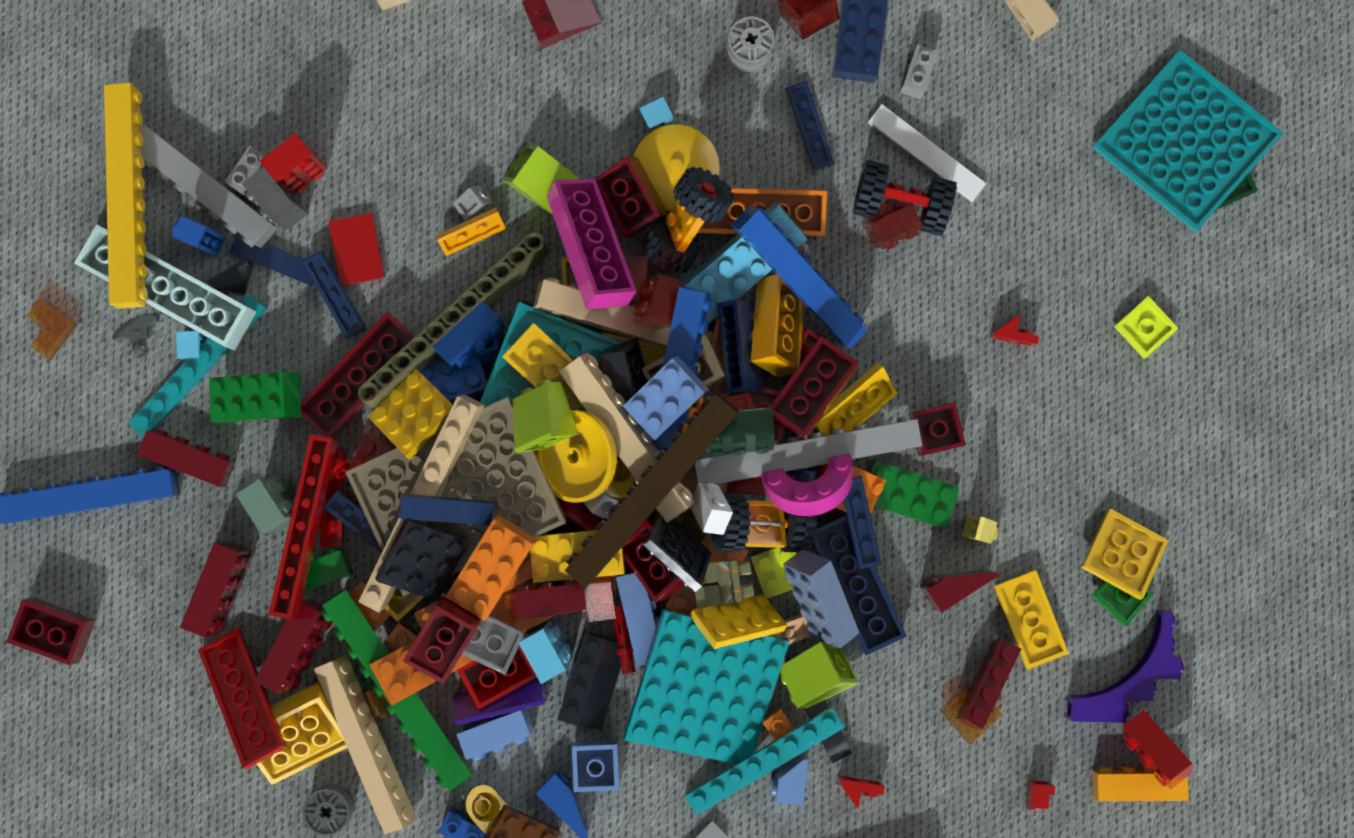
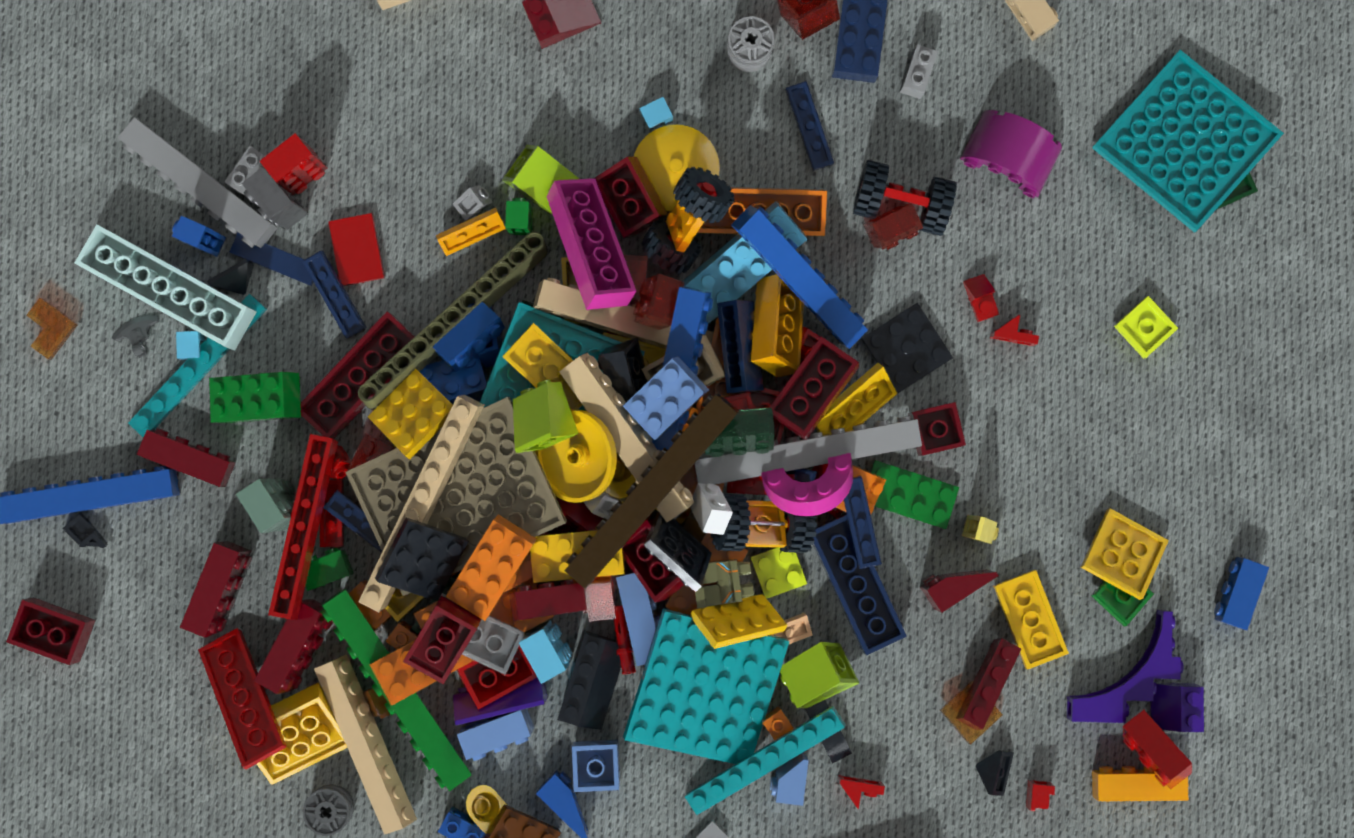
yellow brick [104,83,148,309] -> none
dark blue tile [397,493,494,526] -> none
sand blue brick [783,549,859,648] -> none
white tile [868,104,986,202] -> none
none -> black slope [62,512,108,548]
none -> green brick [505,198,533,235]
none -> black plate [861,302,953,394]
none -> magenta cylinder [960,110,1062,198]
none -> red slope [963,274,1000,323]
none -> black slope [976,750,1014,796]
none -> dark purple slope [1150,683,1204,732]
none -> blue brick [1214,557,1269,630]

